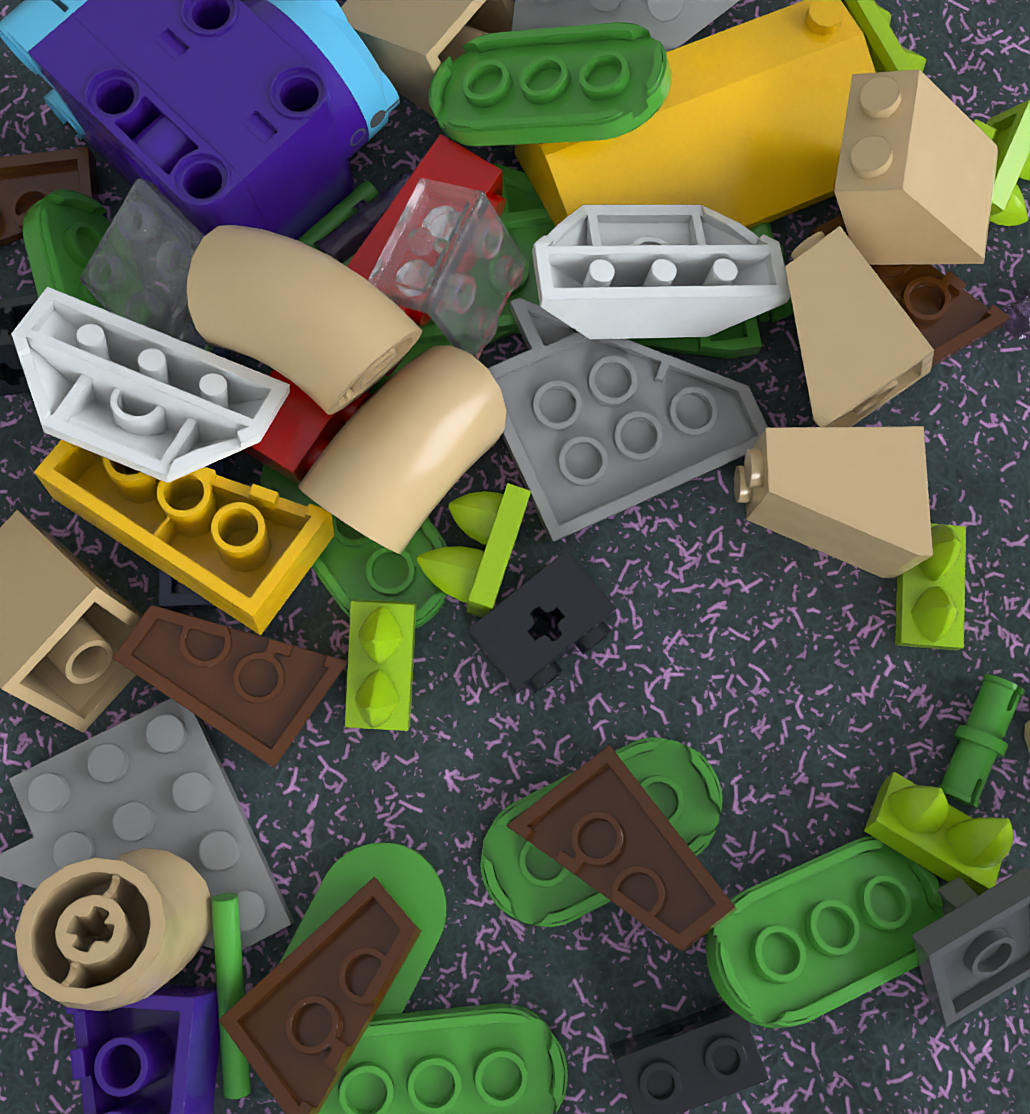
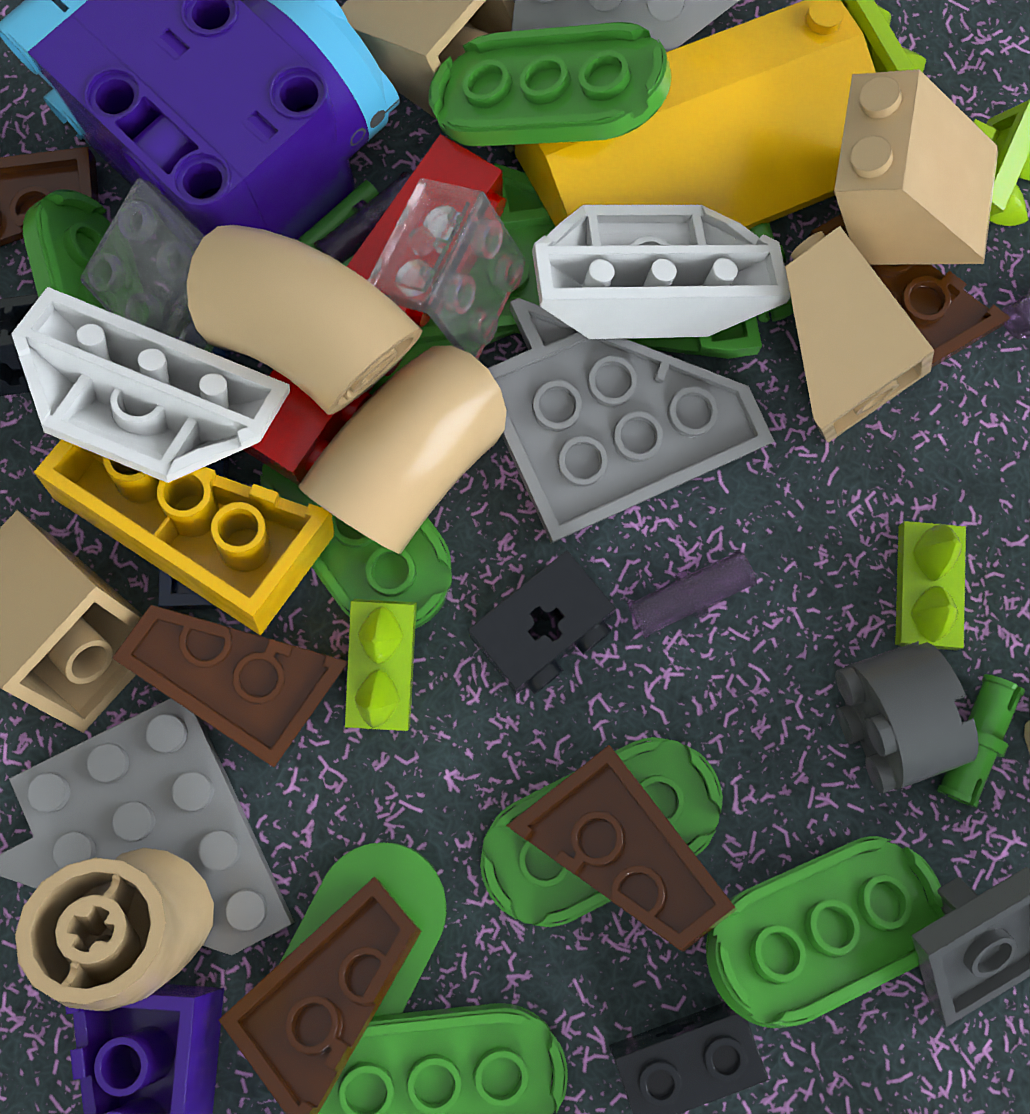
bright green bar [211,893,251,1099] -> none
lime tile [417,483,531,618] -> none
tan slope [734,426,933,578] -> none
lime tile [864,772,1013,895] -> none
none -> clear purple pin [627,549,757,639]
none -> dark grey brick [835,641,979,793]

